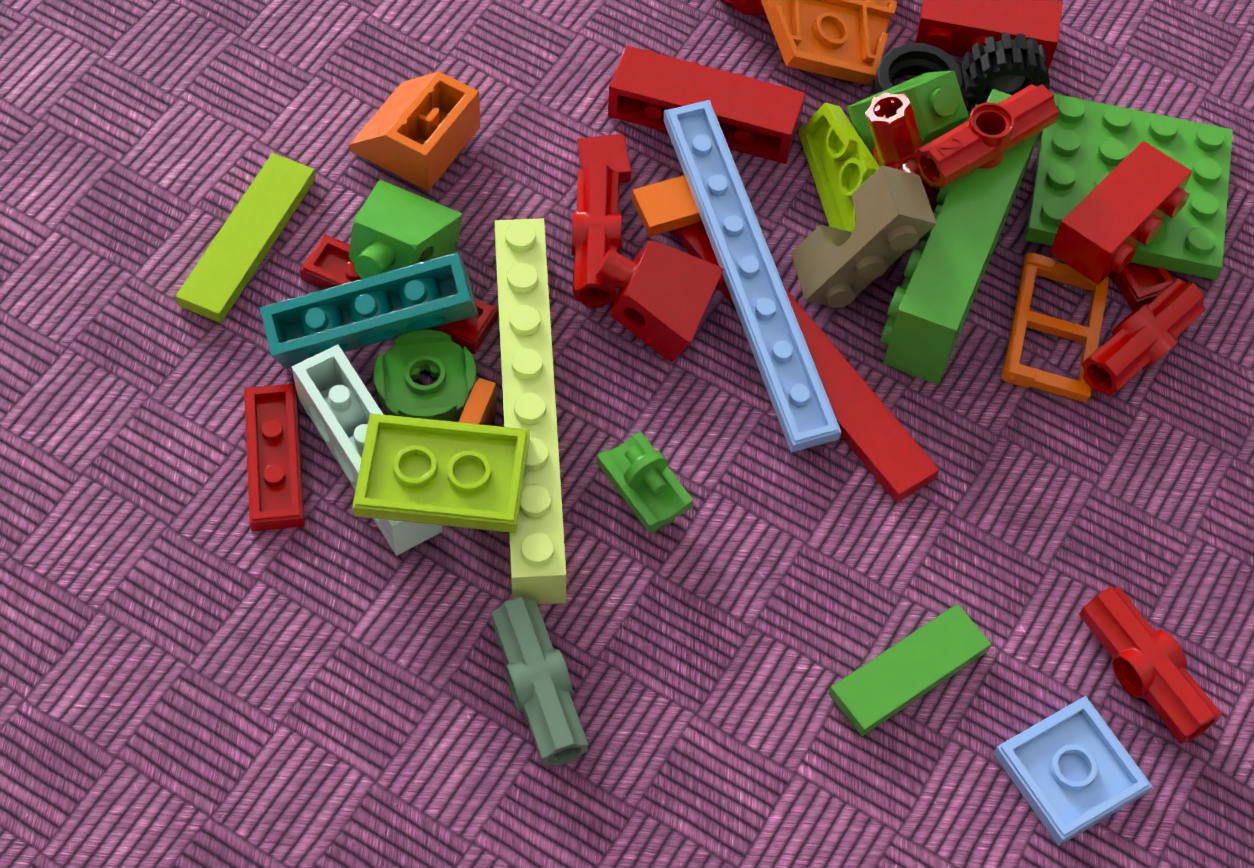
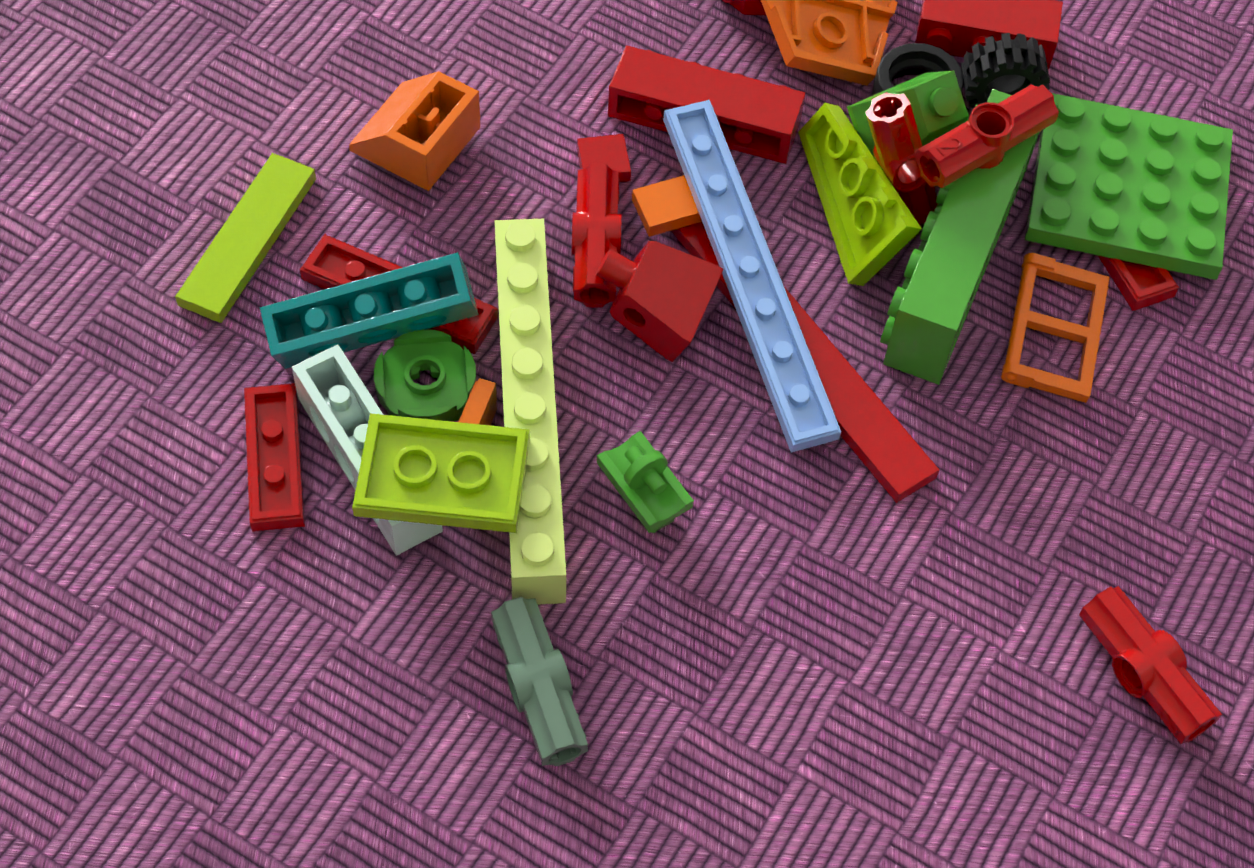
bright green torso [349,180,463,279] -> none
dark tan arch [791,165,937,309] -> none
bright green tile [828,603,992,737] -> none
light blue tile [993,696,1153,846] -> none
red brick [1050,141,1192,285] -> none
red piece [1081,278,1206,396] -> none

